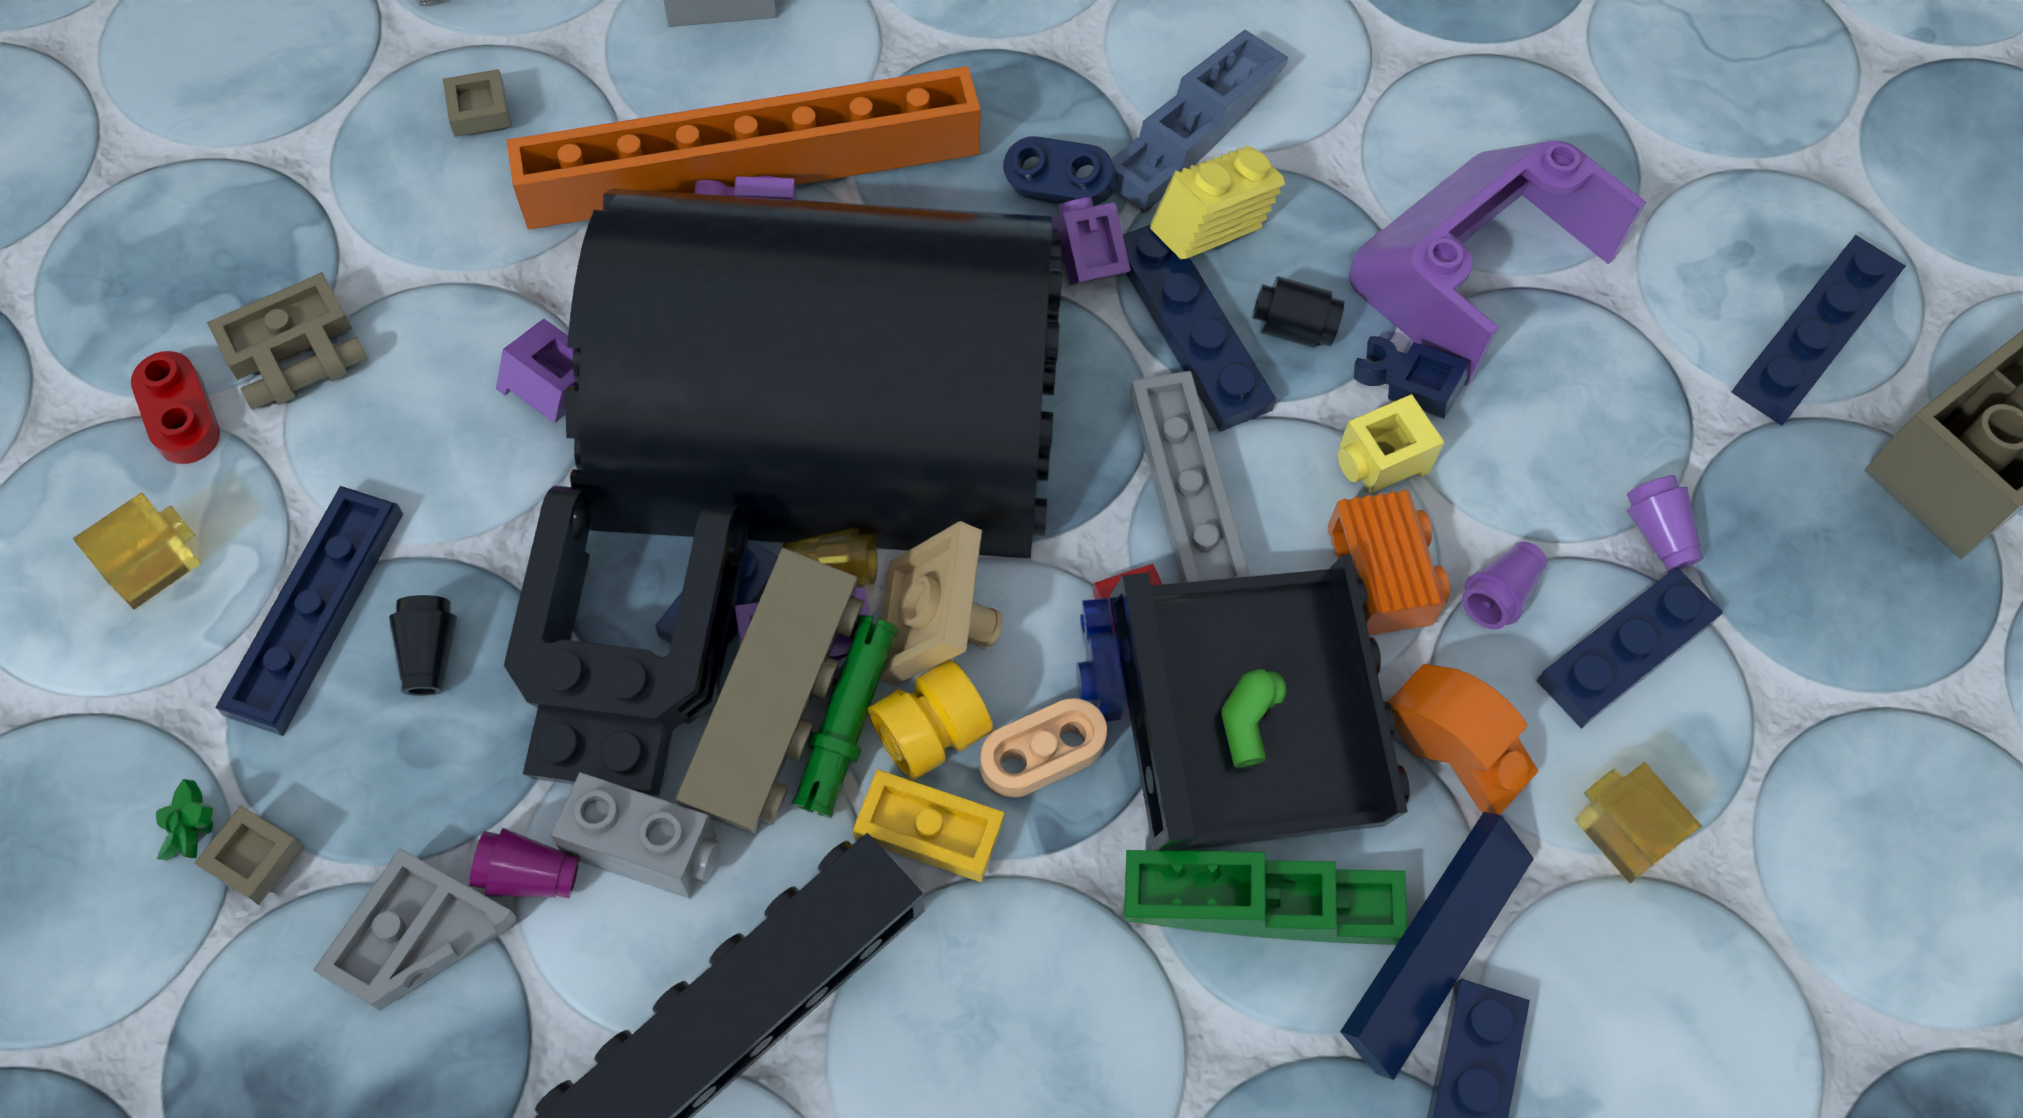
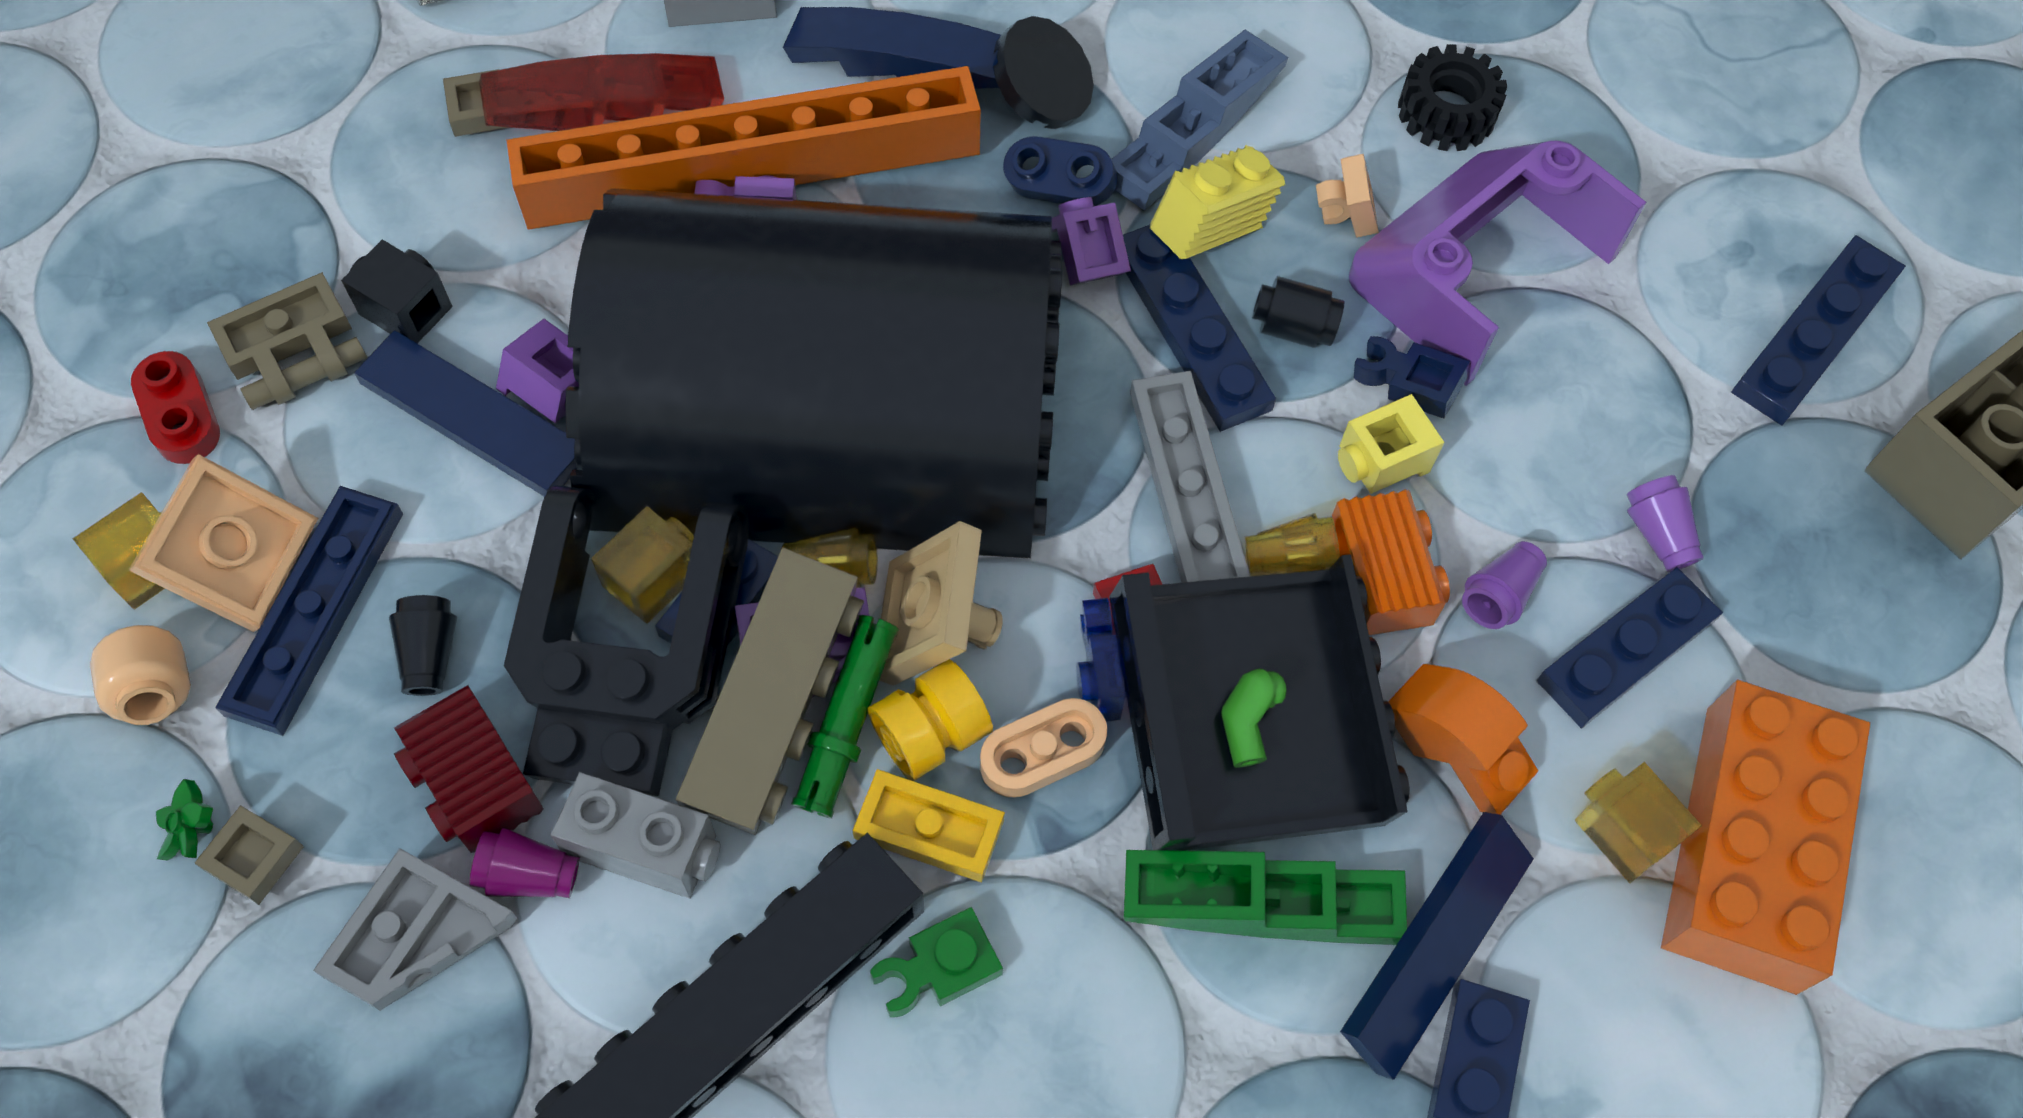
none -> light nougat head [90,625,191,725]
none -> light nougat tile [129,454,318,632]
none -> black brick [341,239,453,344]
none -> dark blue tile [354,330,578,497]
none -> dark red brick [394,685,544,853]
none -> clear red slope [479,53,724,131]
none -> clear yellow brick [591,506,694,624]
none -> dark blue slope [783,7,1001,89]
none -> green plate [870,907,1003,1017]
none -> black tile [993,16,1094,129]
none -> clear yellow cone [1244,512,1340,574]
none -> light nougat tile [1316,154,1379,238]
none -> black tyre [1398,44,1507,151]
none -> orange brick [1661,679,1871,995]

